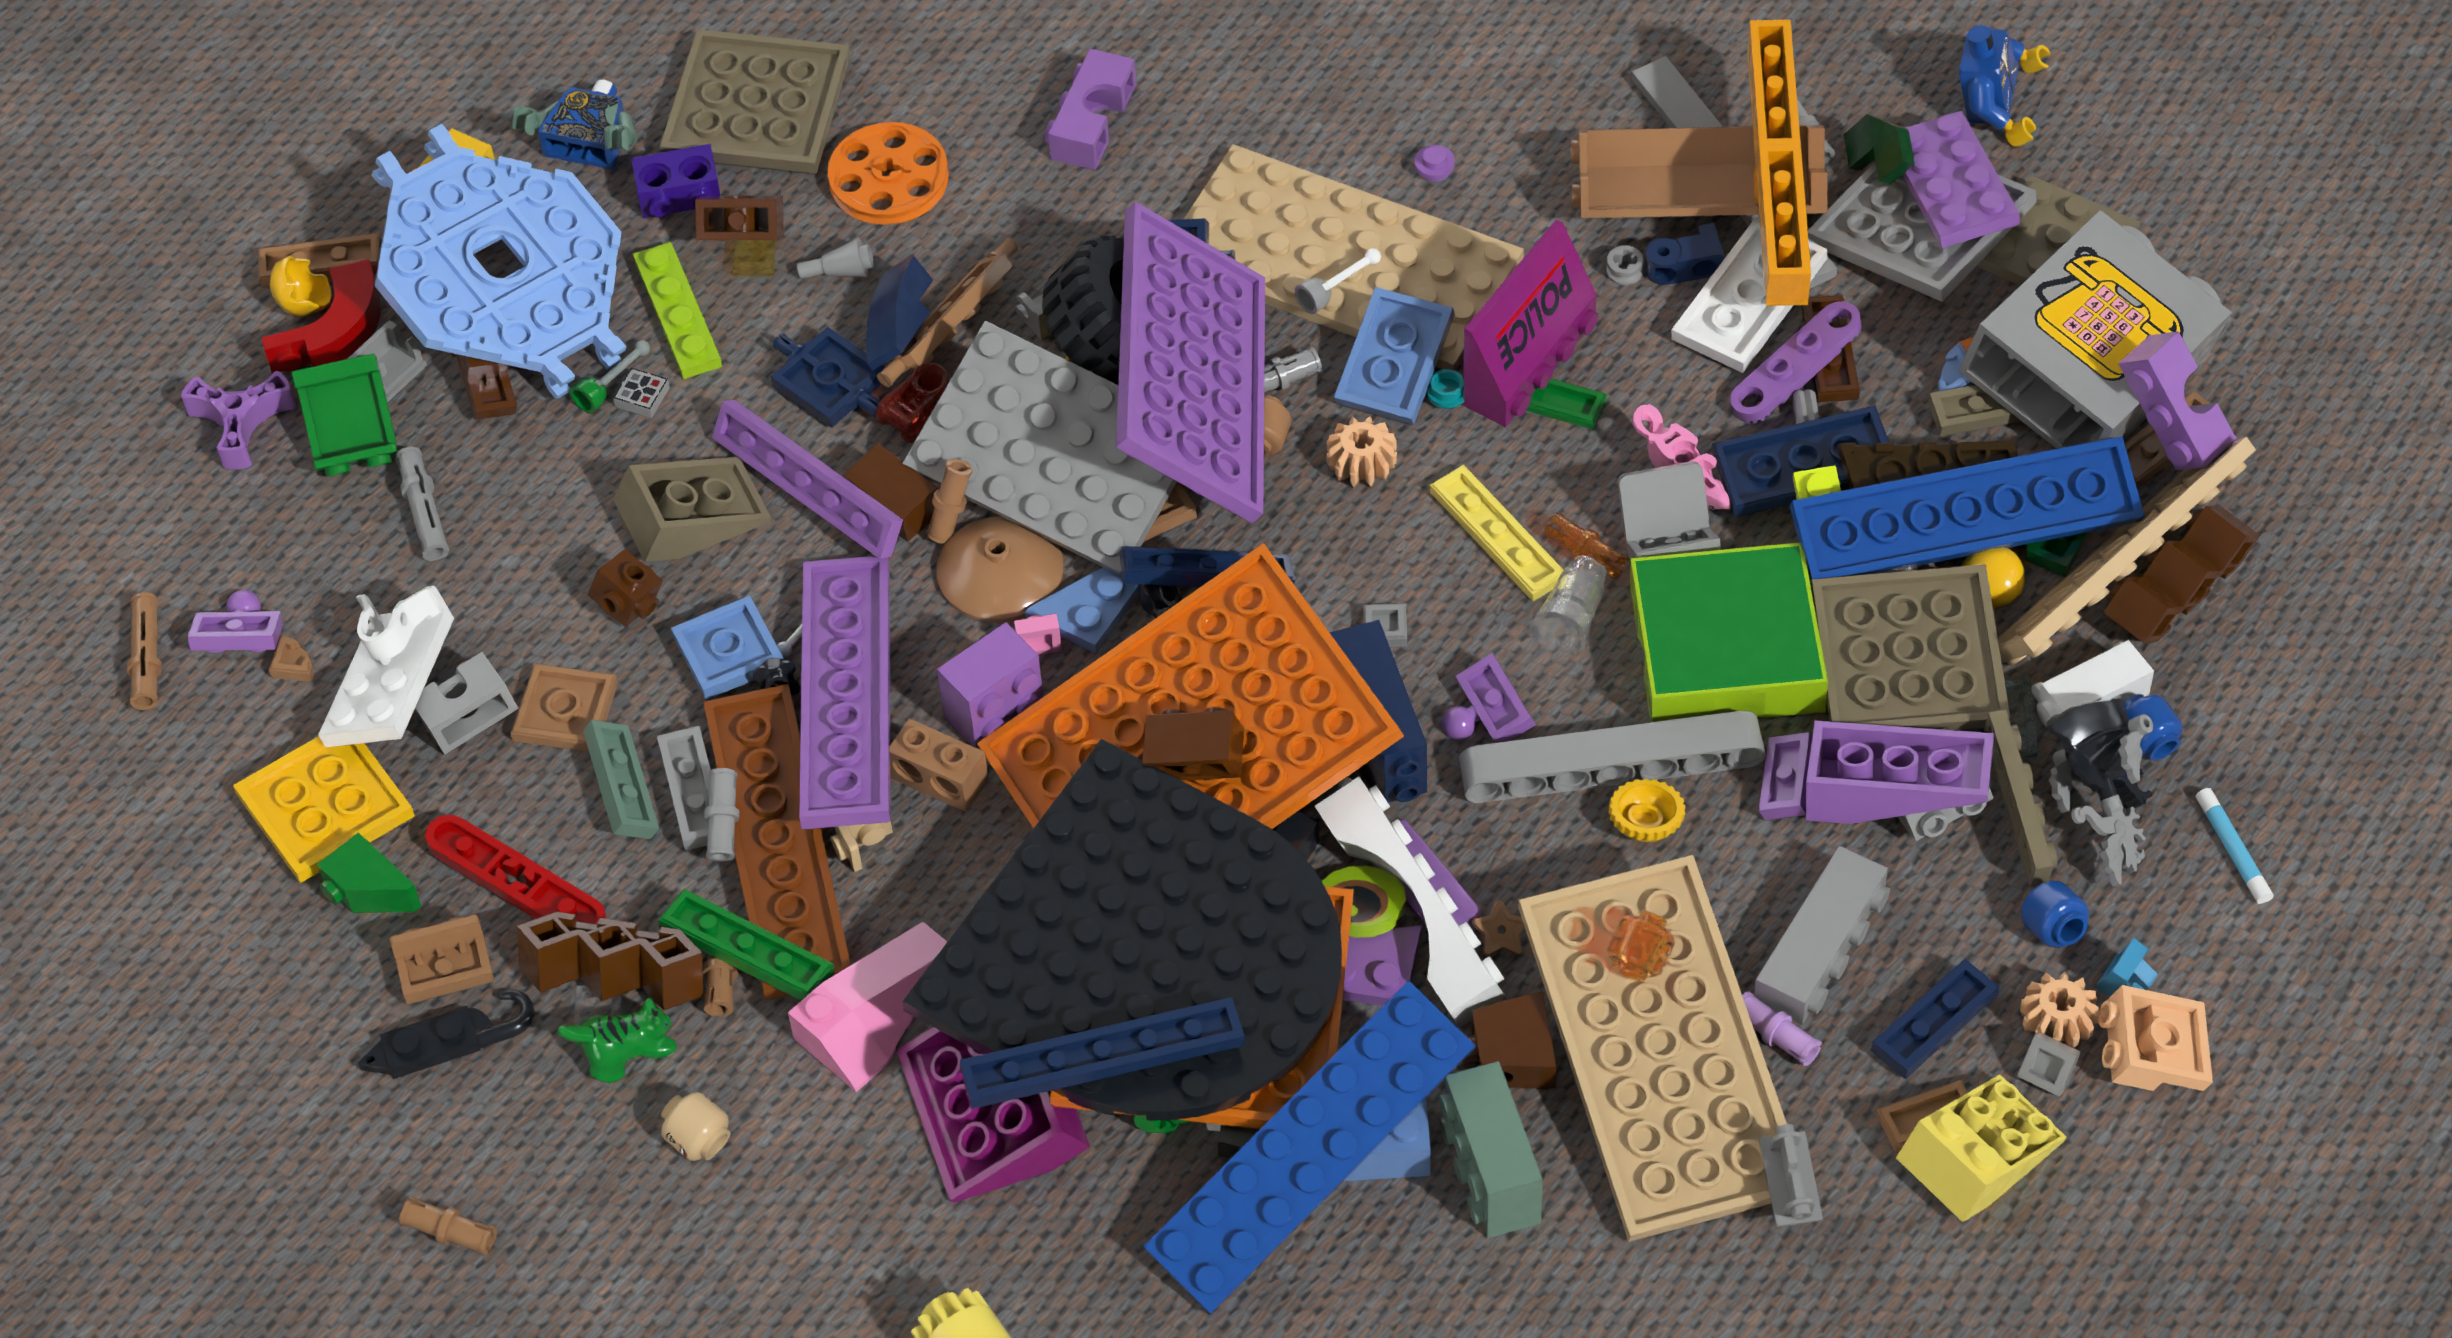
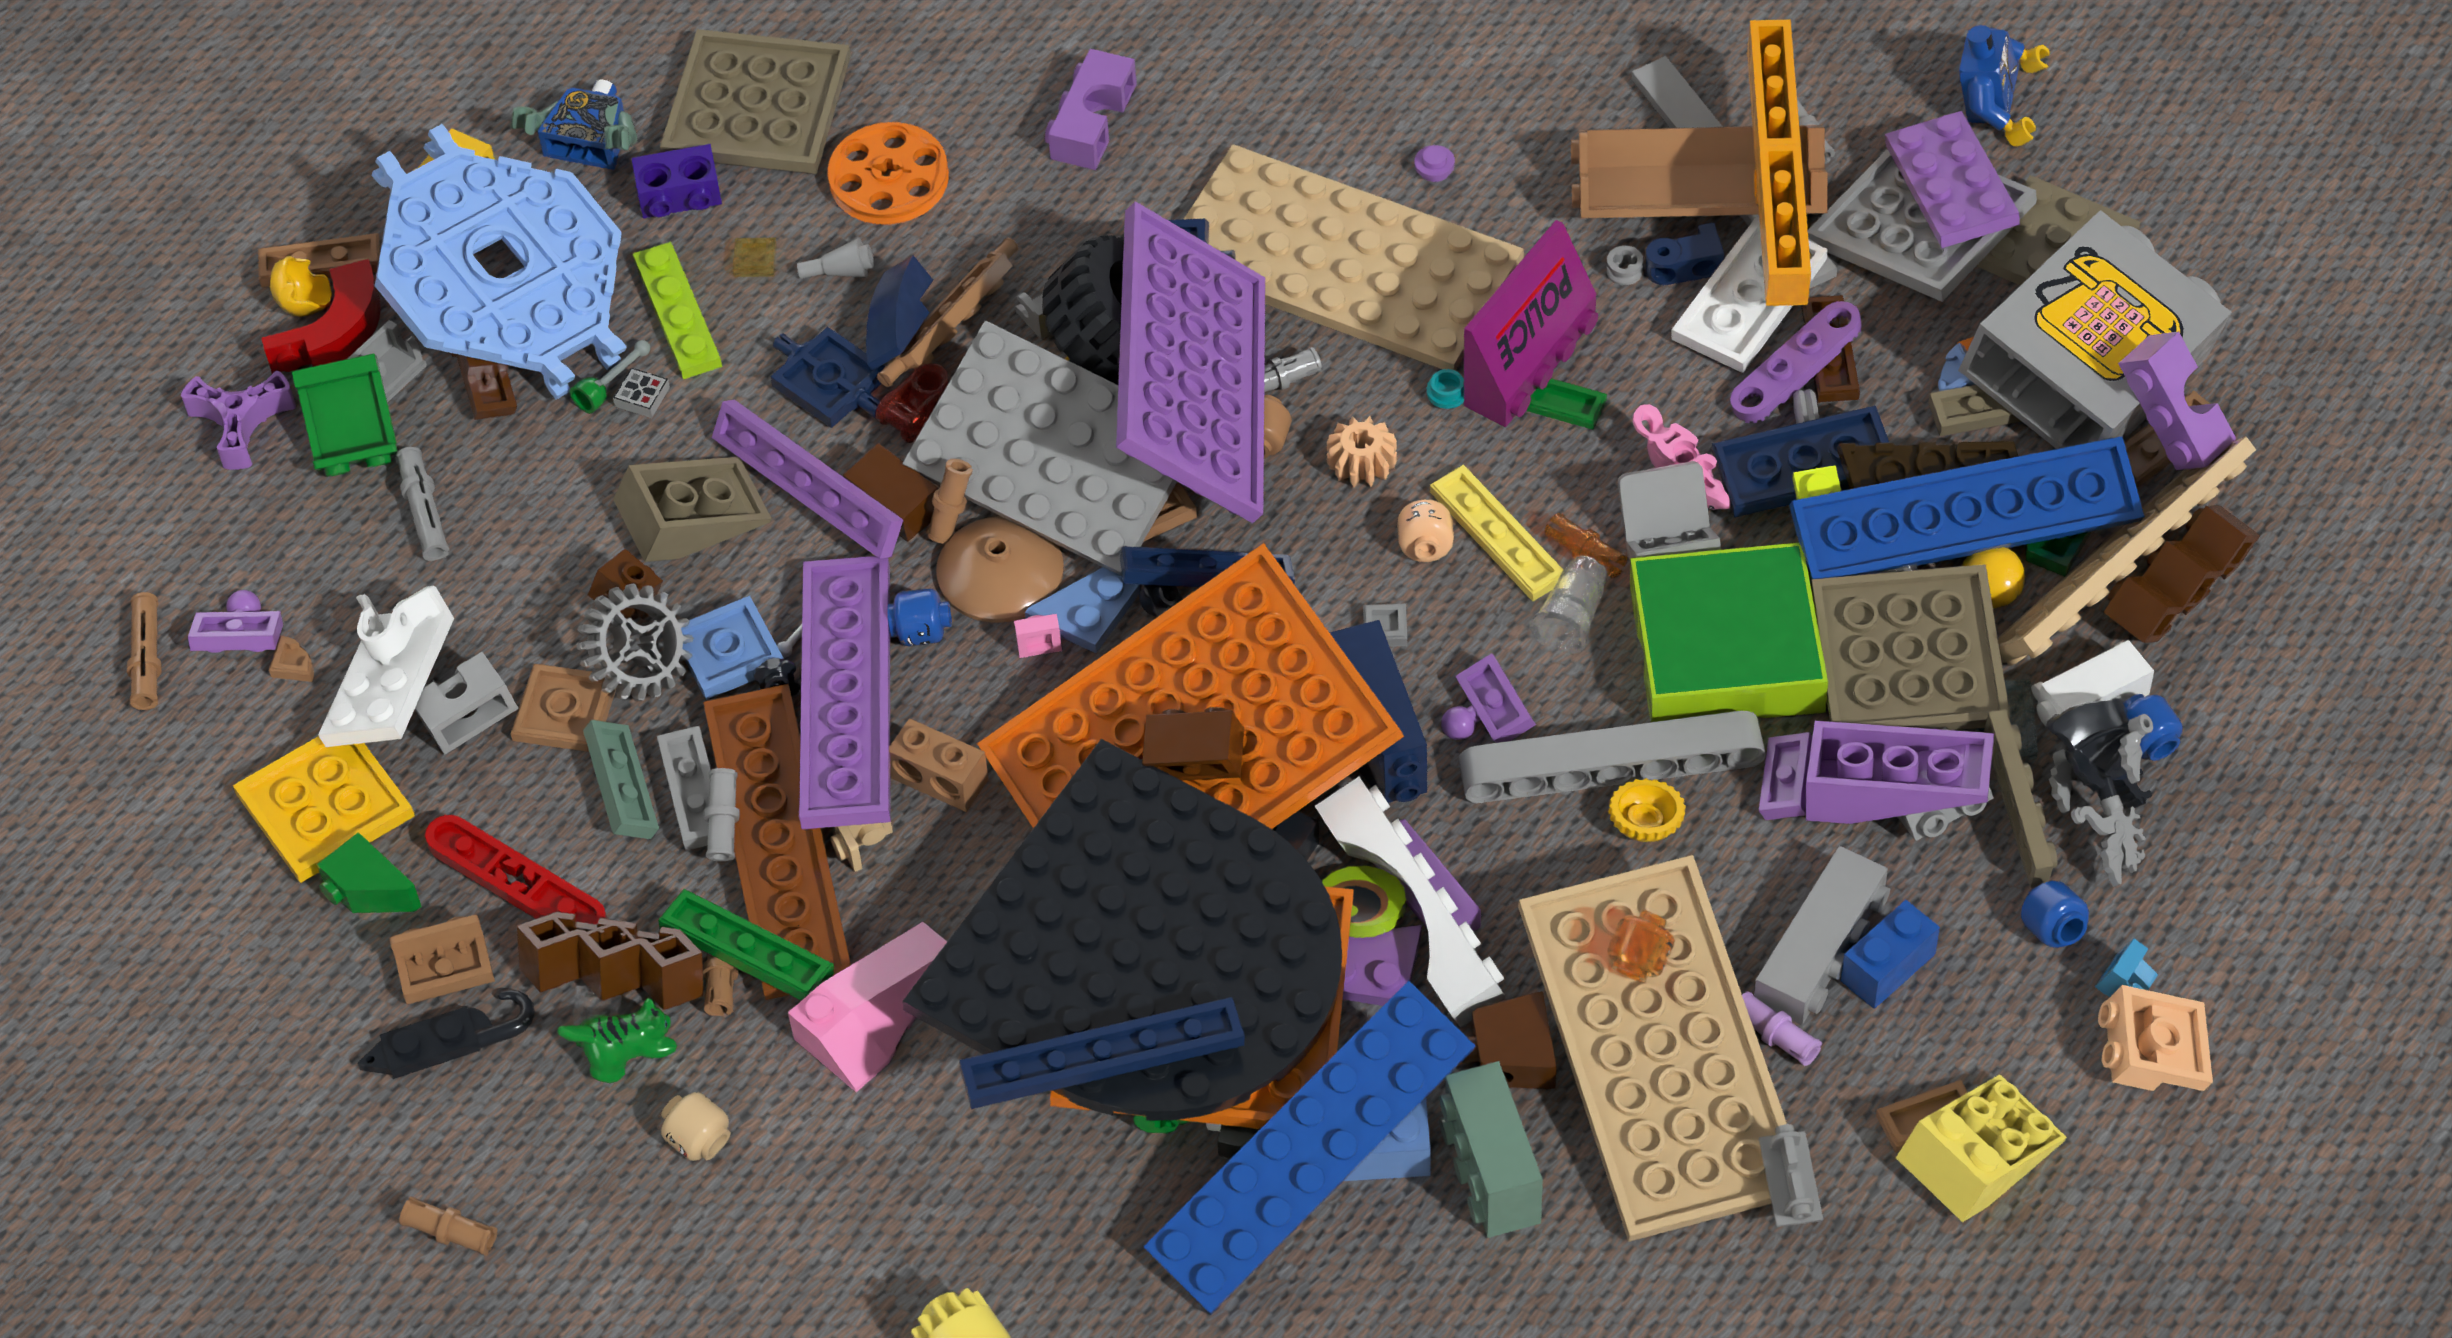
reddish brown brick [695,196,784,240] -> none
magenta slope [897,1027,1090,1203] -> none
medium lavender brick [937,622,1044,749] -> none
hinge [1295,248,1381,314] -> none
medium blue plate [1334,287,1455,425] -> none
medium nougat plate [1472,900,1525,956] -> none
dark green tile [1843,114,1915,185] -> none
dark blue plate [1871,959,1999,1079] -> none
light grey plate [2017,1032,2081,1096] -> none
light nougat gear [2020,971,2100,1049] -> none
medium azure bar [2195,788,2274,904] -> none
none -> light grey gear [576,584,694,701]
none -> blue head [888,589,952,646]
none -> light nougat head [1397,499,1454,562]
none -> blue brick [1841,900,1940,1009]

